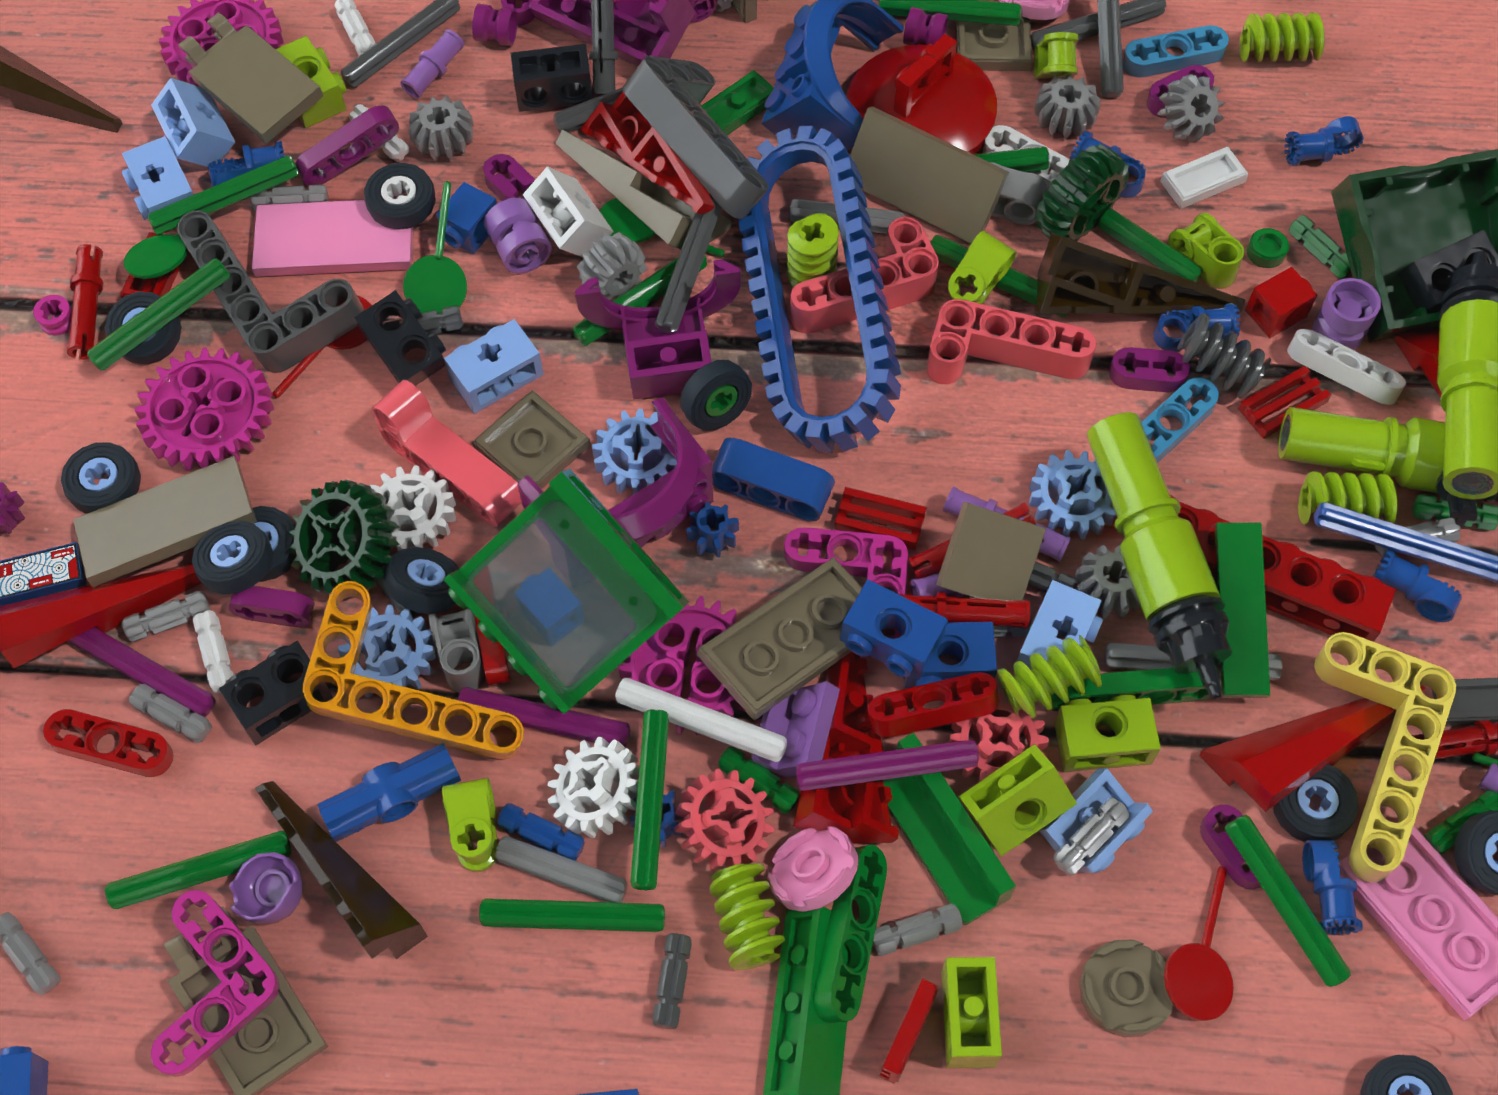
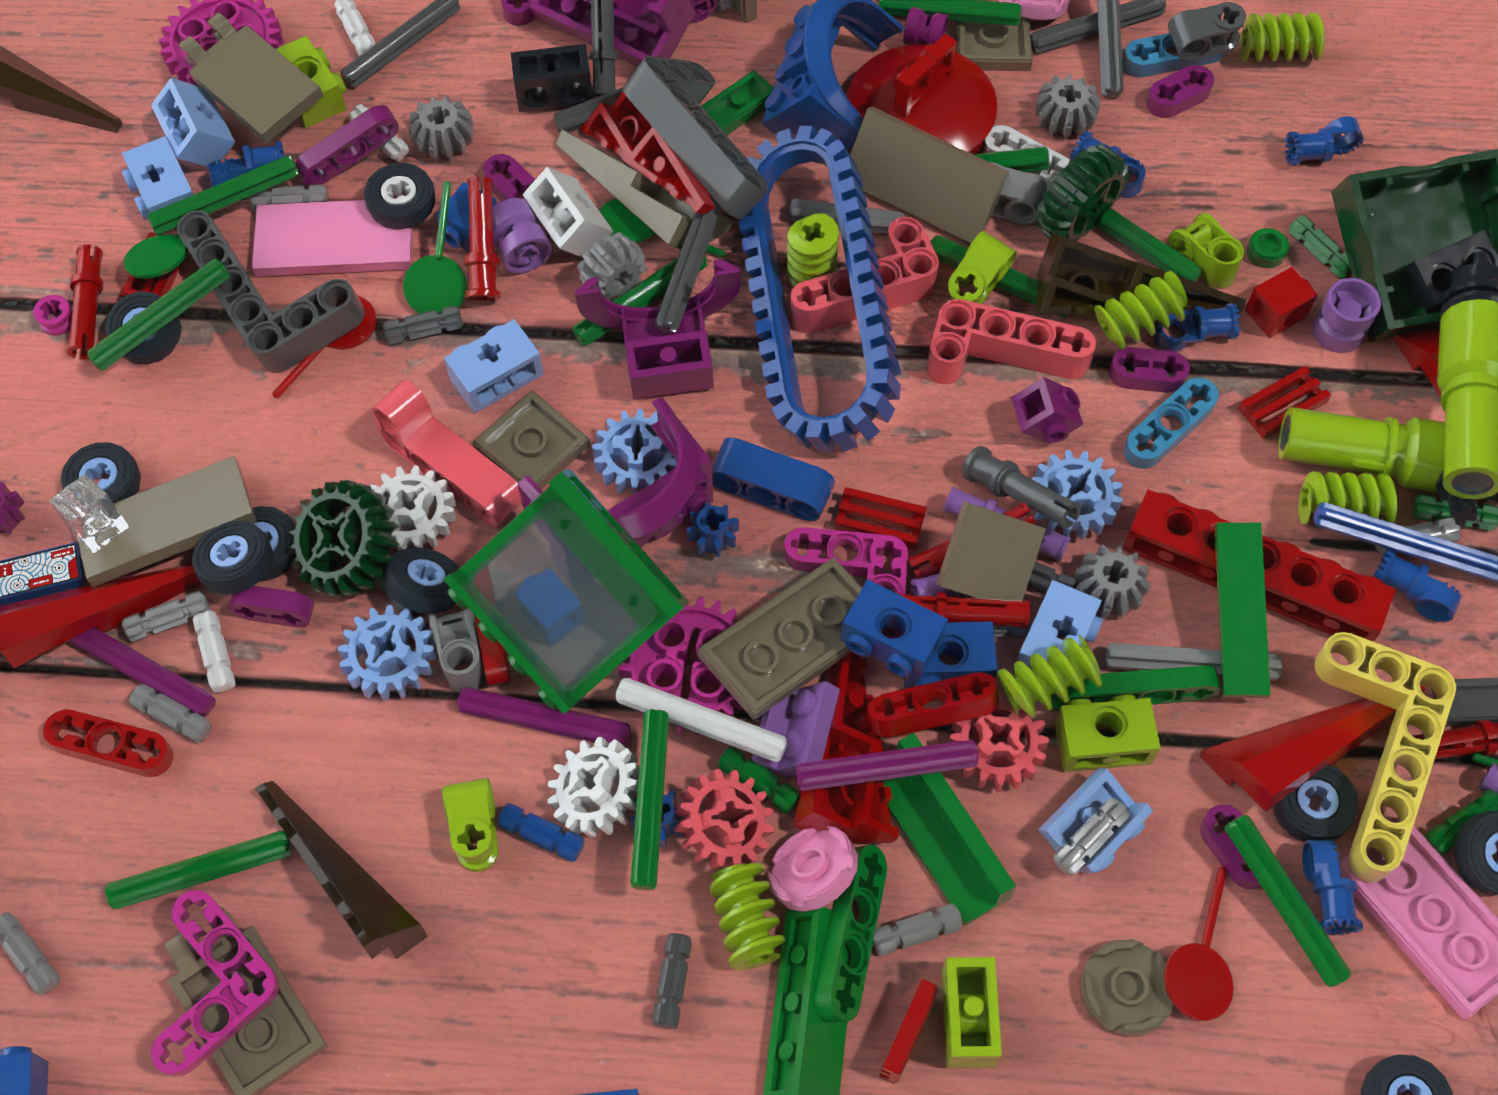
dark pink gear [134,347,274,471] -> none
black brick [219,640,333,745] -> none
medium lavender hair [230,852,303,924] -> none
light orange beam [303,581,524,760] -> none
blue piece [317,743,461,842] -> none
black brick [354,290,446,386] -> none
medium lavender pin [400,29,465,99] -> none
magenta wheel [472,3,518,46] -> none
green axle [479,898,665,932] -> none
light grey axle [495,836,628,903] -> none
black bush [680,360,752,431] -> none
lime brick [959,744,1077,857] -> none
lime piece [1034,32,1078,79] -> none
lime piece [1087,412,1233,699] -> none
light grey gear [1157,74,1226,142] -> none
white tile [1160,147,1248,209] -> none
dark grey piece [1177,313,1271,399] -> none
white beam [1287,329,1406,405] -> none
none -> clear brick [49,474,128,554]
none -> red pin [464,177,501,301]
none -> dark grey pin [962,446,1081,528]
none -> magenta brick [1011,377,1083,444]
none -> lime piece [1094,271,1188,350]
none -> dark grey piece [1168,2,1246,61]

